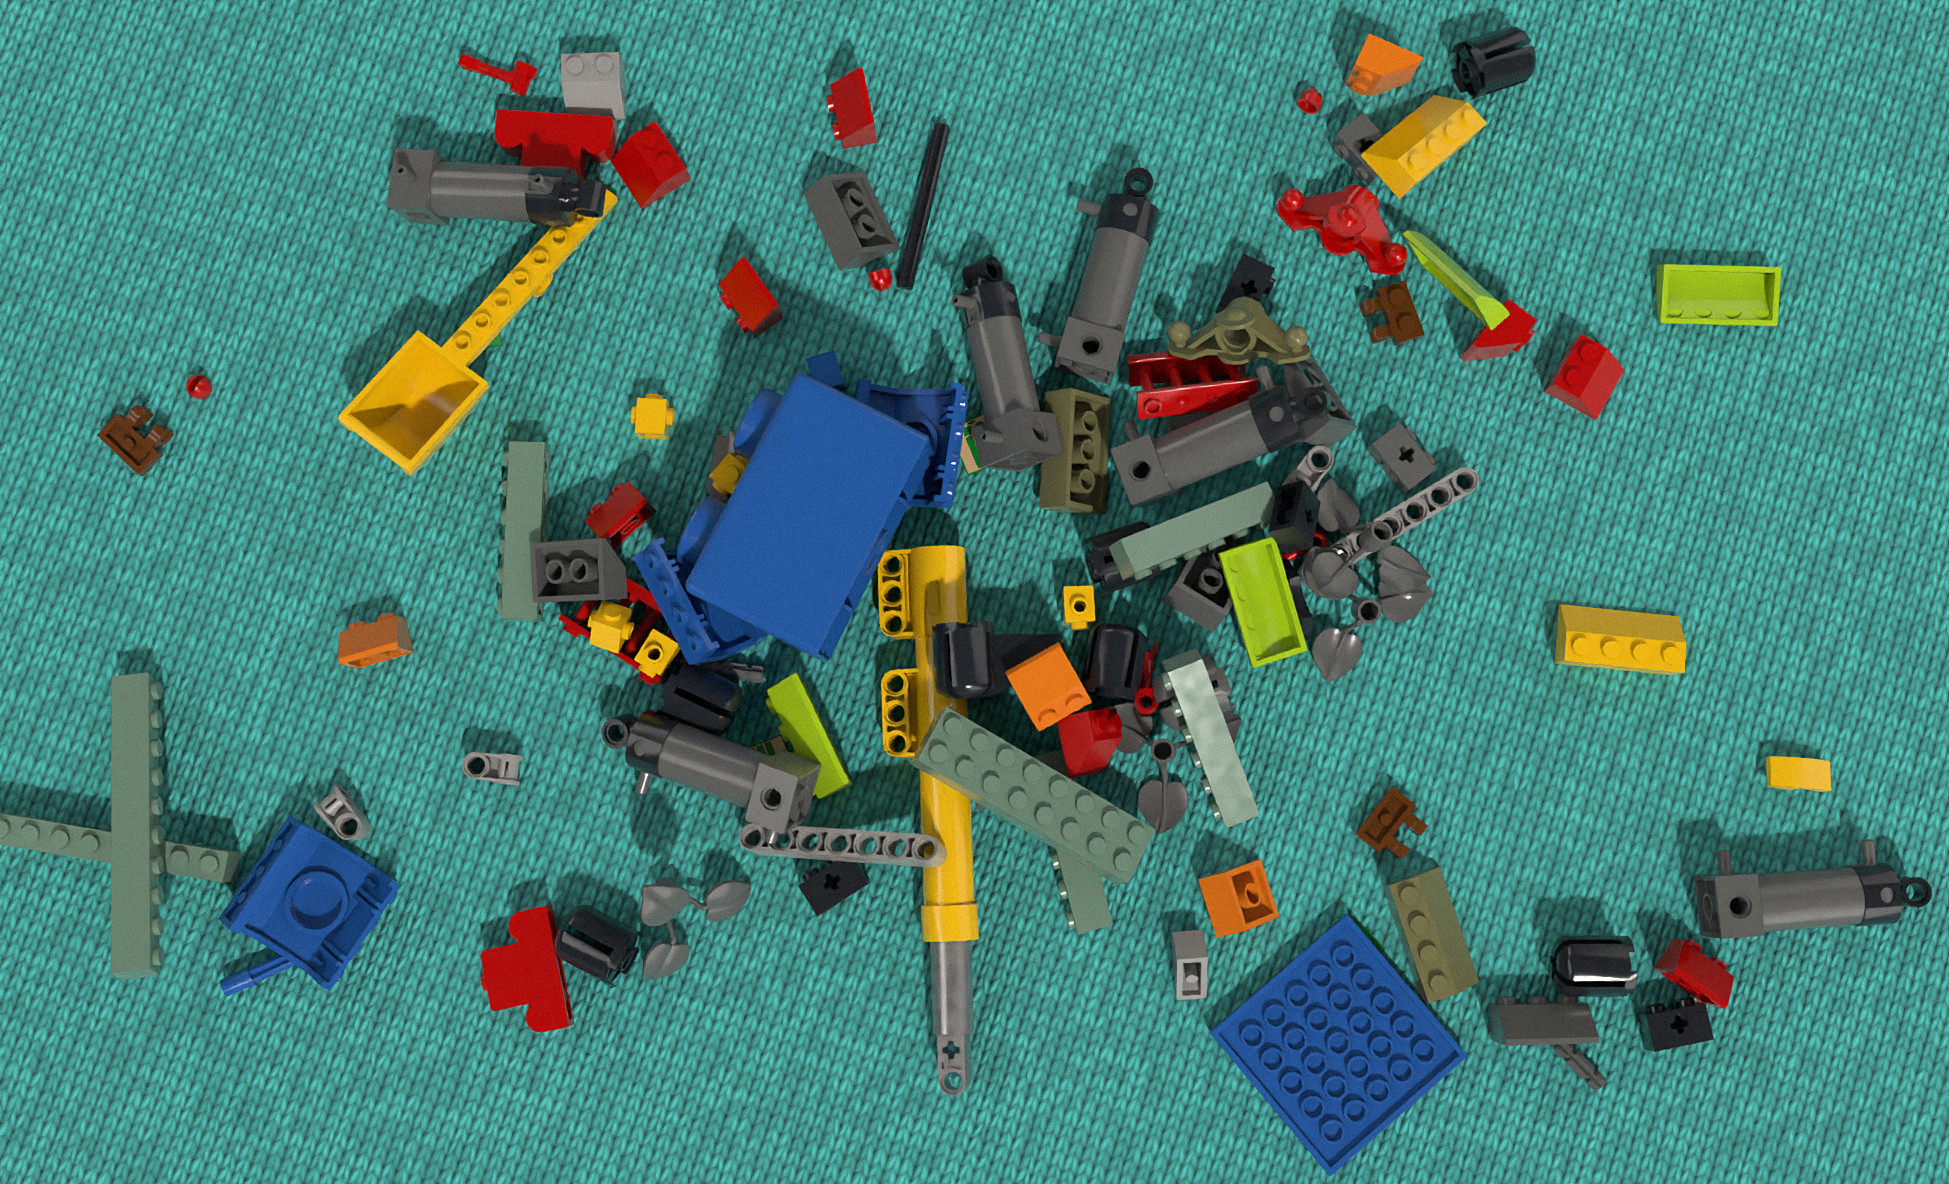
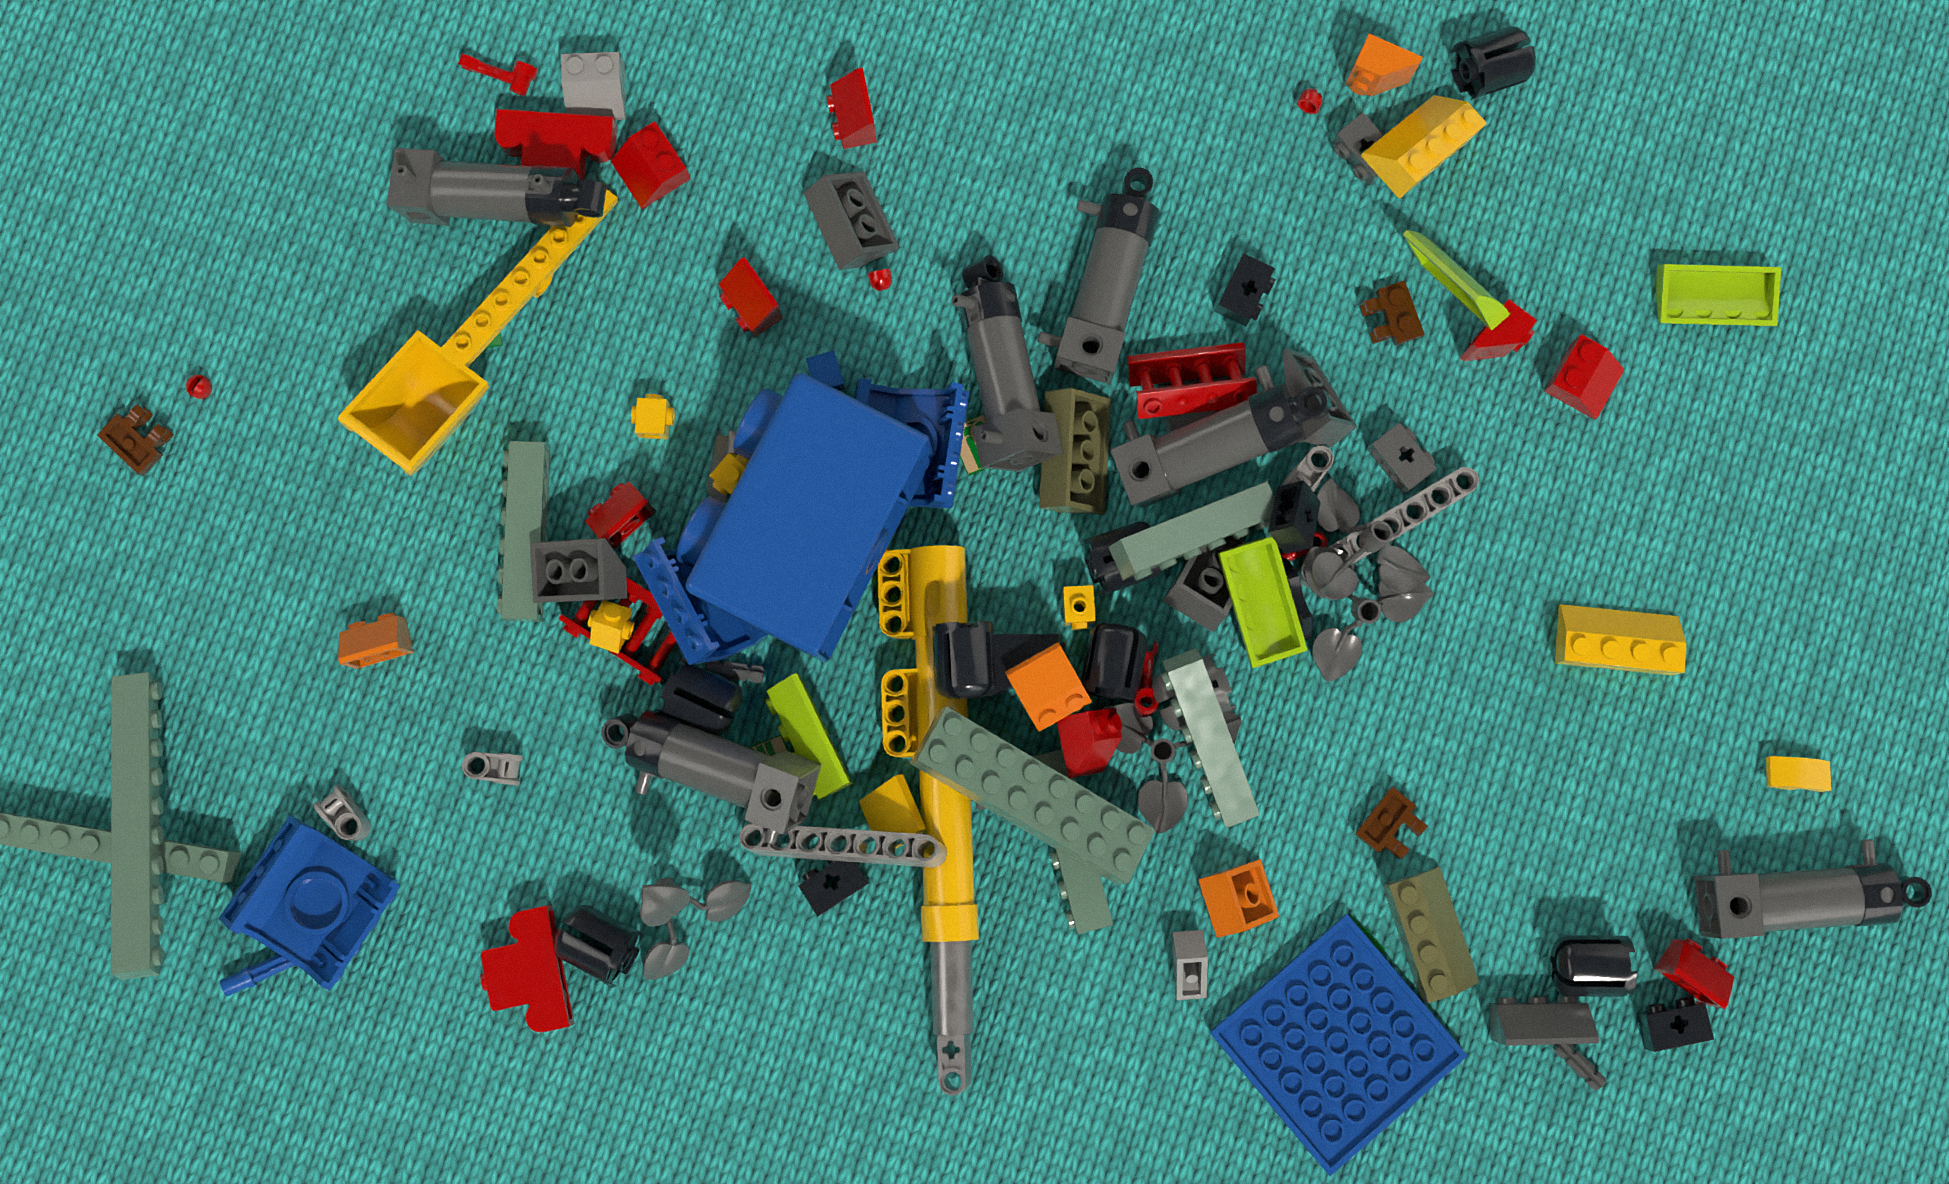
yellow brick [634,629,680,678] -> none
black axle [897,123,950,290] -> none
olive piece [1167,297,1311,365] -> none
red piece [1276,184,1408,275] -> none
none -> yellow tile [859,774,926,849]

